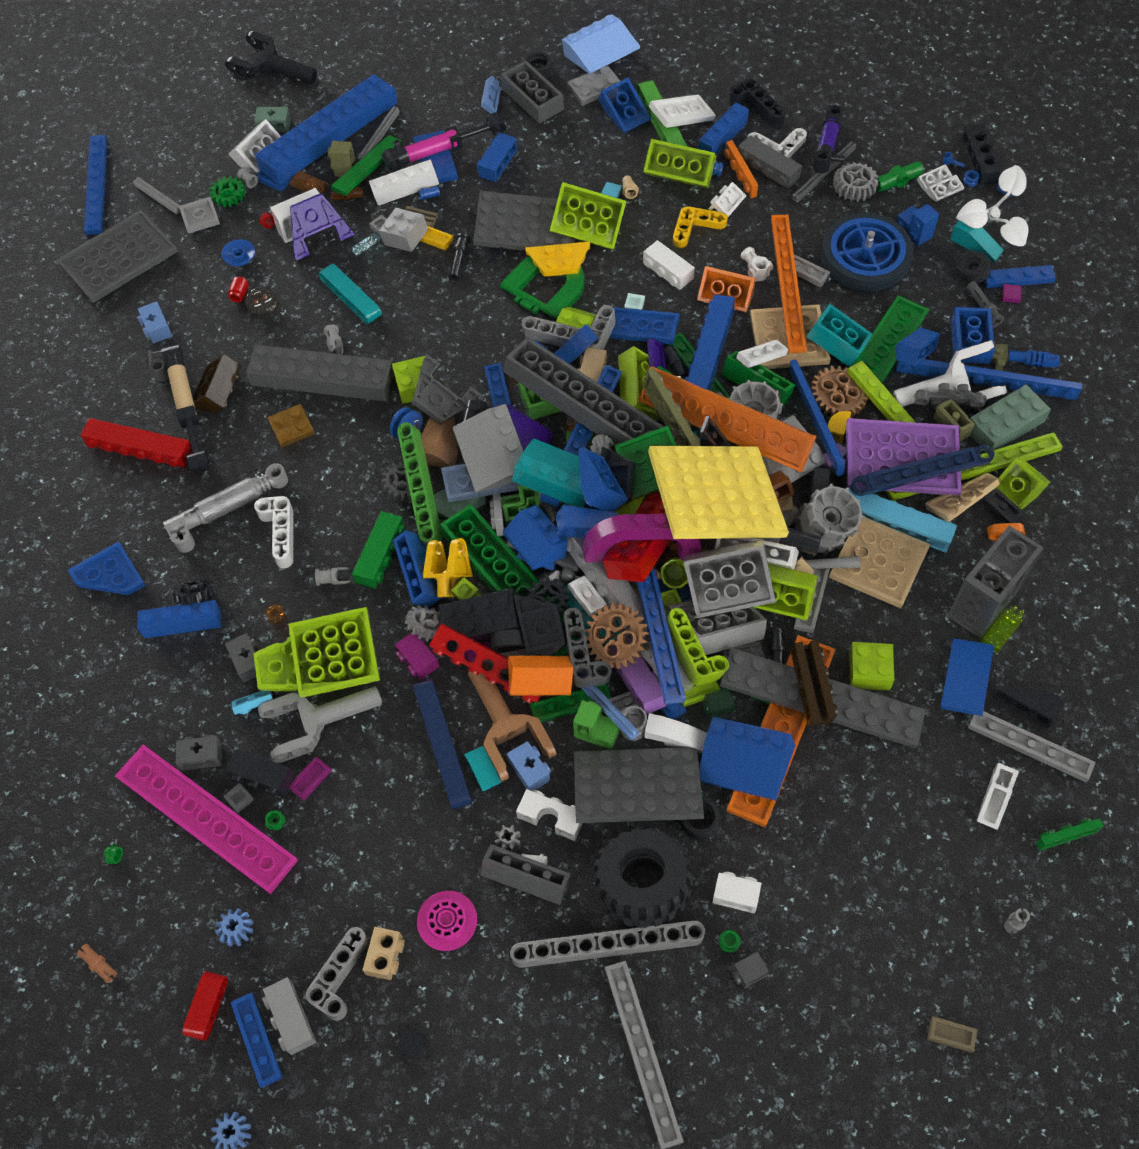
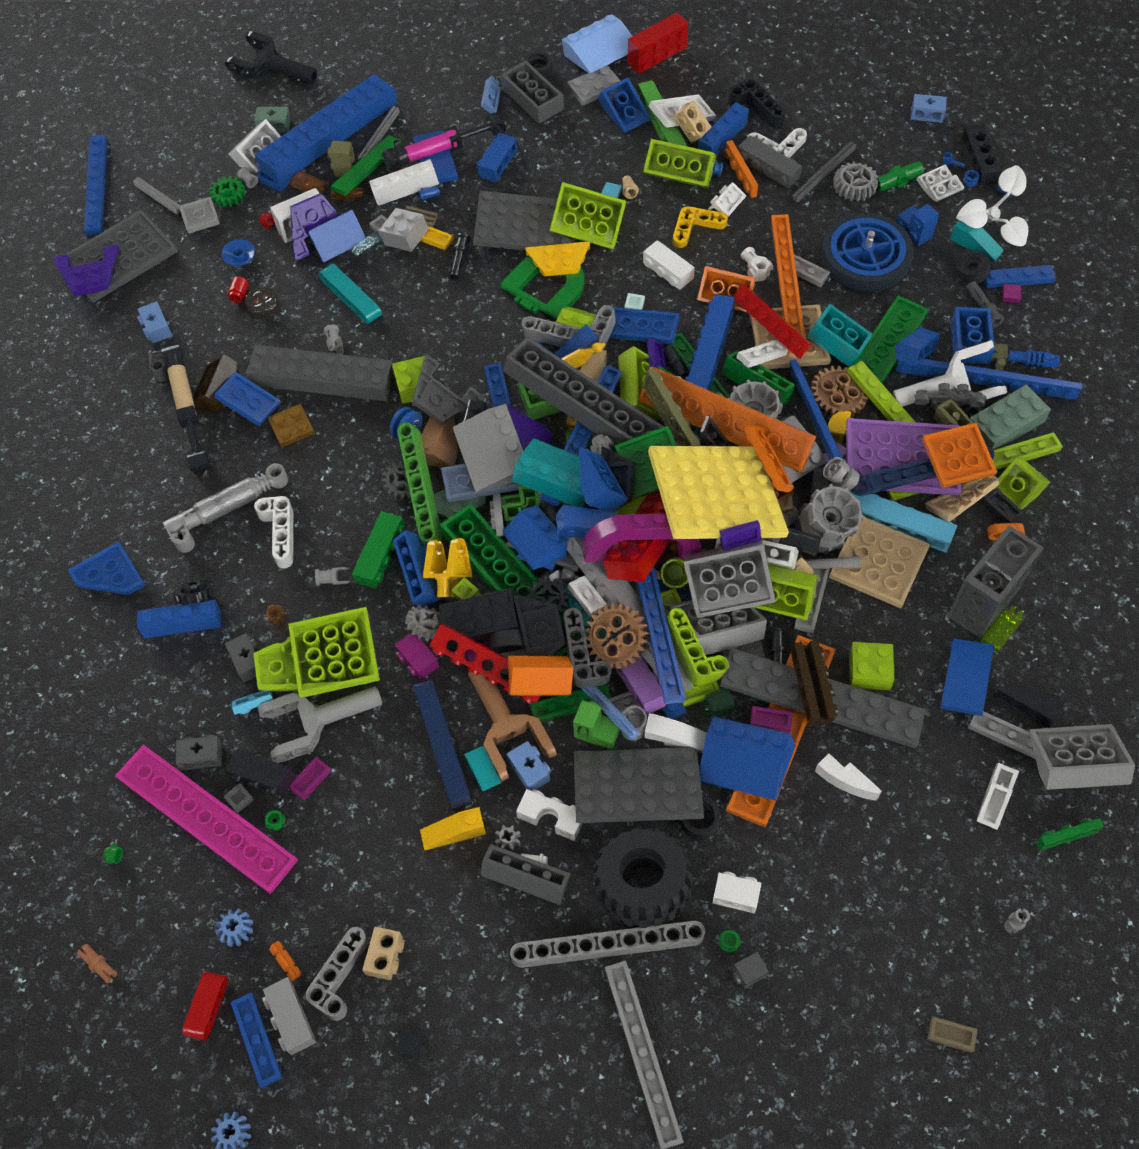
red brick [80,418,192,468] -> none
dark pink wheel [417,891,477,951] -> none
black piece [813,105,845,173] -> none
none -> dark purple wing [52,244,120,296]
none -> blue plate [214,372,280,427]
none -> orange axle [269,941,302,981]
none -> tile [307,210,367,262]
none -> yellow slope [420,807,486,850]
none -> yellow wheel [561,342,606,369]
none -> red brick [628,13,688,74]
none -> tan brick [673,100,711,142]
none -> dark purple tile [719,520,762,551]
none -> red plate [733,283,811,359]
none -> orange plate [744,425,794,492]
none -> magenta tile [750,706,793,733]
none -> white slope [815,754,882,801]
none -> light grey wheel [823,457,859,491]
none -> medium blue brick [911,94,947,123]
none -> orange plate [922,423,997,488]
none -> light grey slope [1029,724,1135,790]

